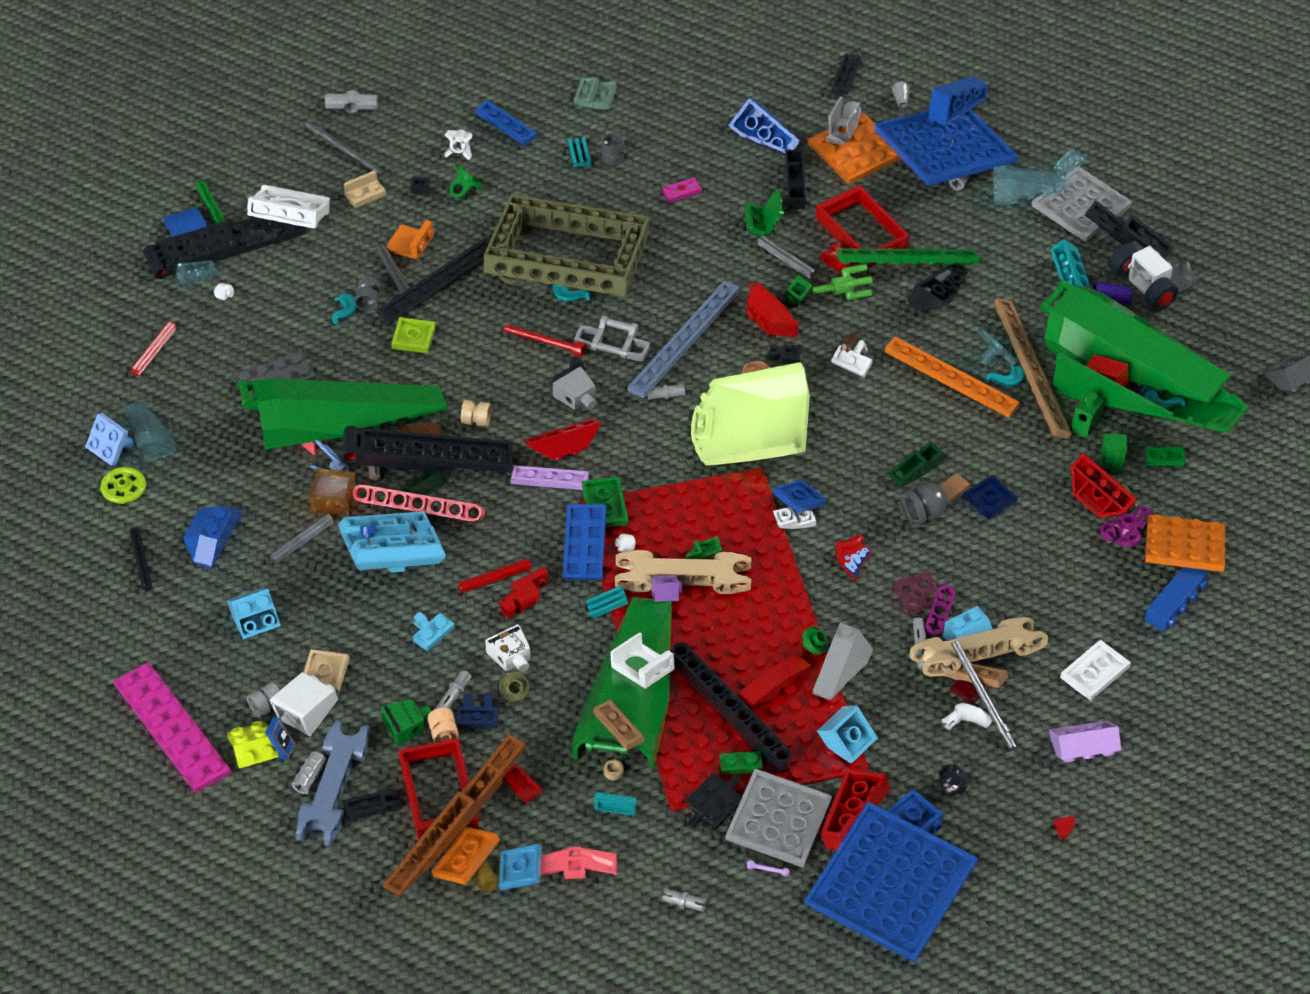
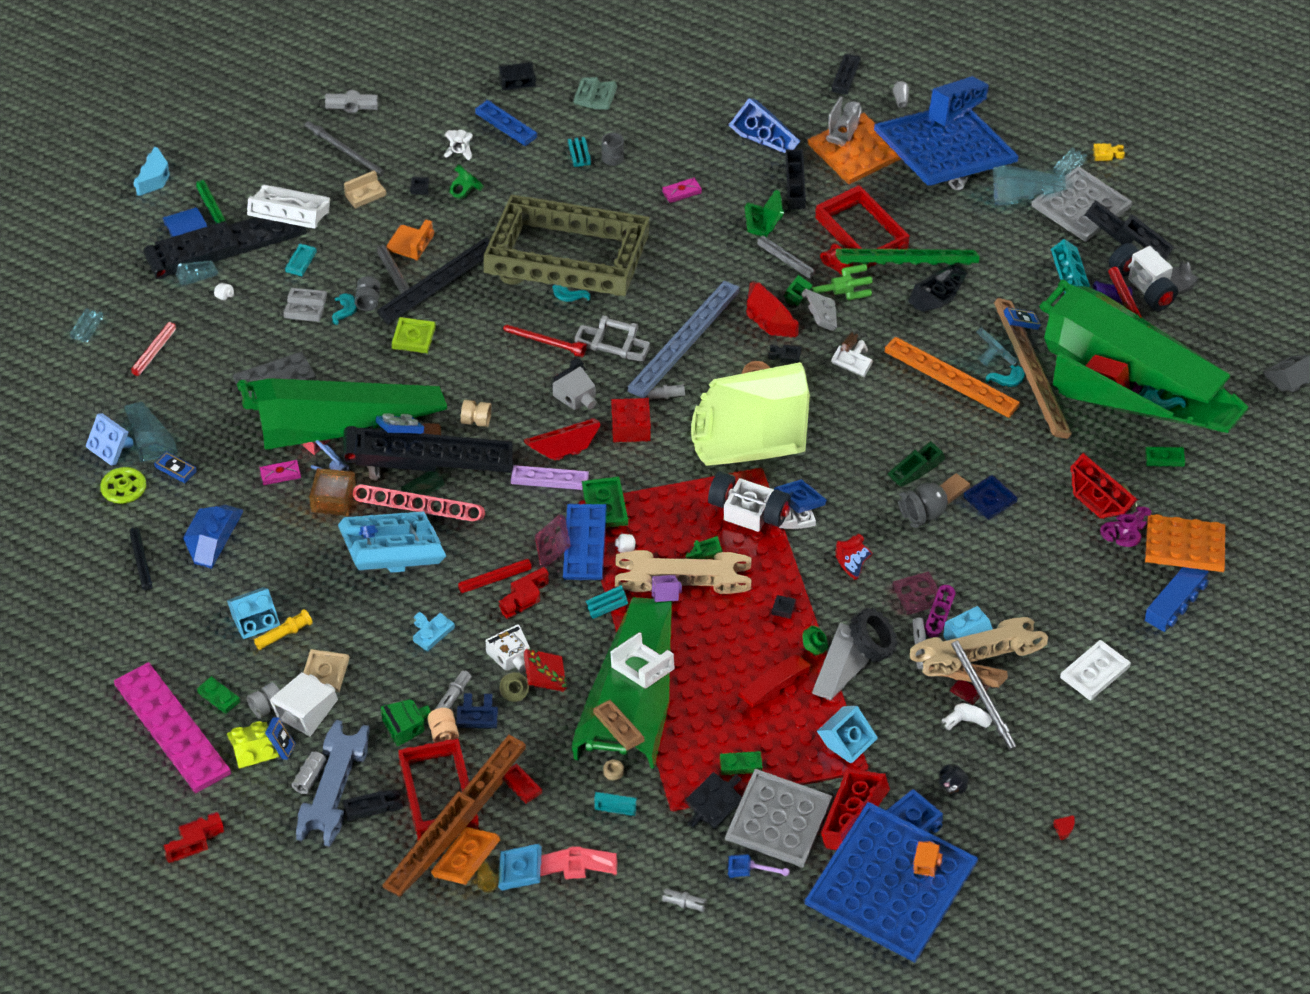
flat silver axle [270,514,333,563] -> none
black beam [672,642,791,773] -> none
lavender slope [1049,721,1121,762] -> none
green torso [1071,392,1105,438] -> none
green brick [1099,433,1127,474] -> none
none -> clear light blue tile [70,308,103,342]
none -> medium azure slope [134,147,170,196]
none -> tile [154,451,197,483]
none -> red plate [163,812,224,863]
none -> green plate [197,676,240,714]
none -> yellow pin [254,609,313,650]
none -> dark pink tile [259,460,301,485]
none -> light grey slope [284,288,327,322]
none -> teal tile [285,244,317,276]
none -> piece [376,413,424,434]
none -> black brick [499,61,536,91]
none -> red tile [523,649,567,692]
none -> clear pink piece [535,514,571,567]
none -> red brick [611,398,651,442]
none -> brick [708,471,791,532]
none -> blue tile [728,854,751,878]
none -> black plate [772,595,796,619]
none -> light grey wing [802,289,837,331]
none -> black tyre [849,608,897,662]
none -> orange brick [913,841,943,877]
none -> blue tile [1003,307,1041,330]
none -> yellow plate [1093,144,1125,161]
none -> red axle [1108,266,1142,318]

